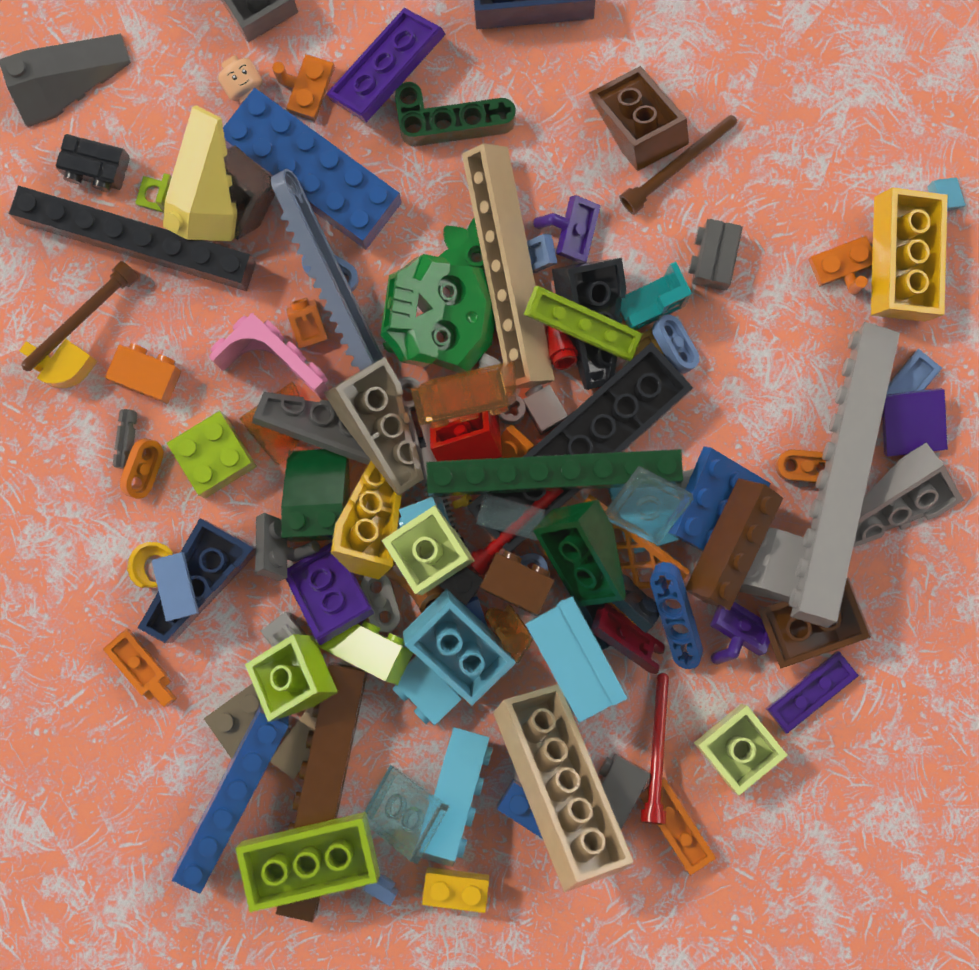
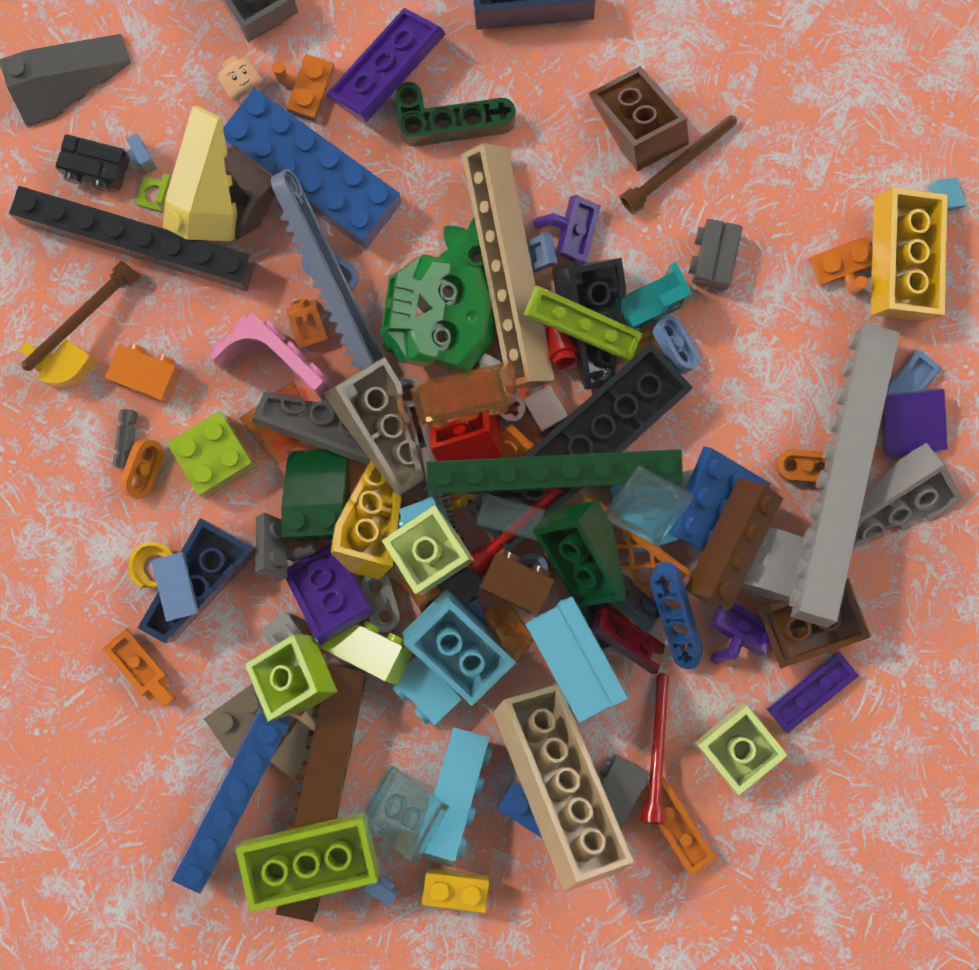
none -> medium blue plate [126,133,157,174]

